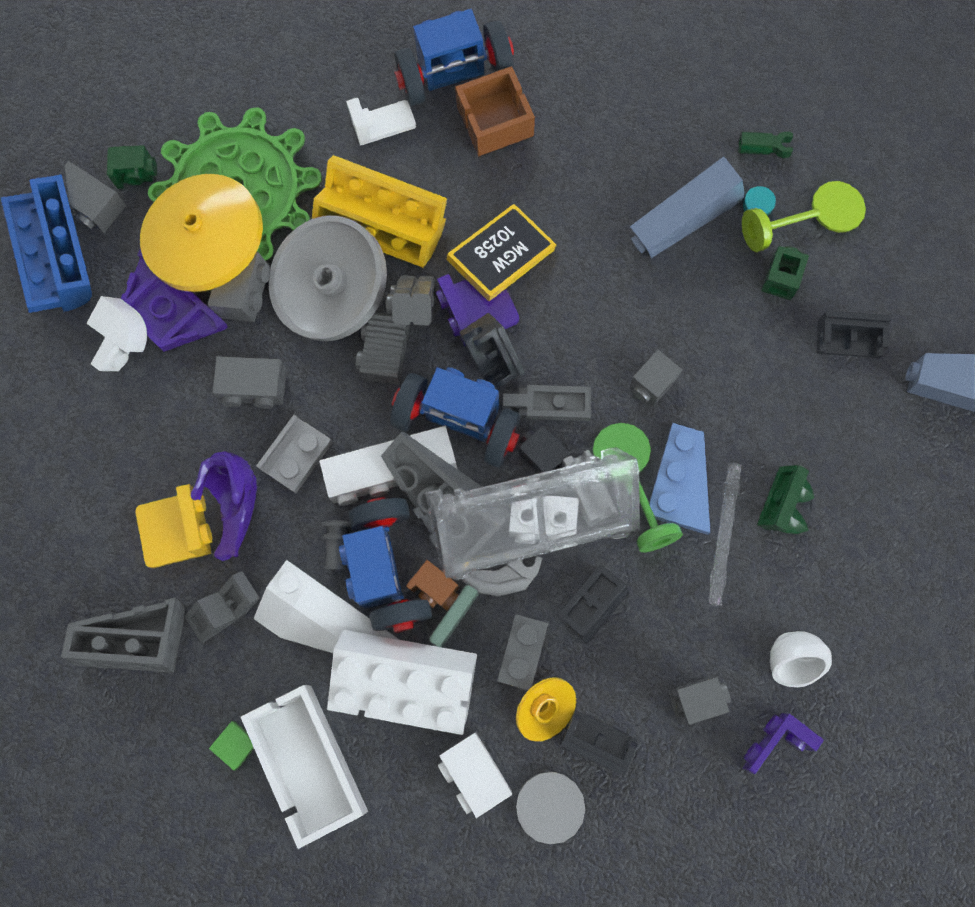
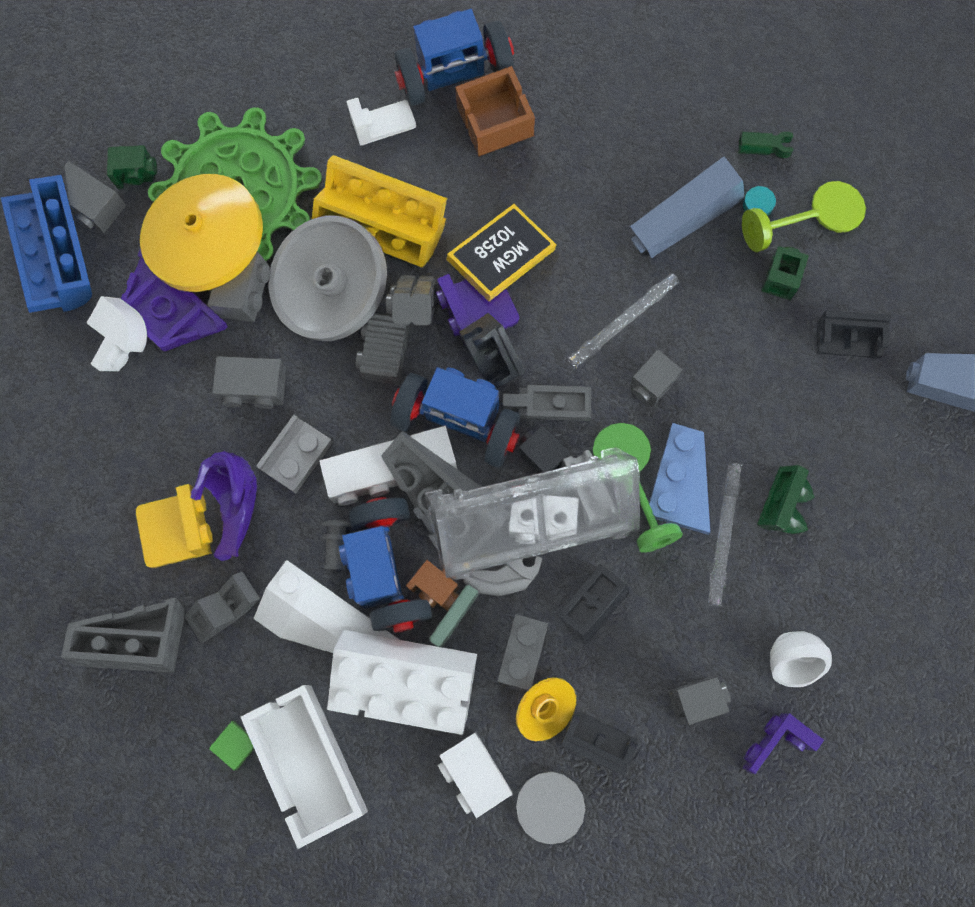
none -> clear piece [567,273,679,368]

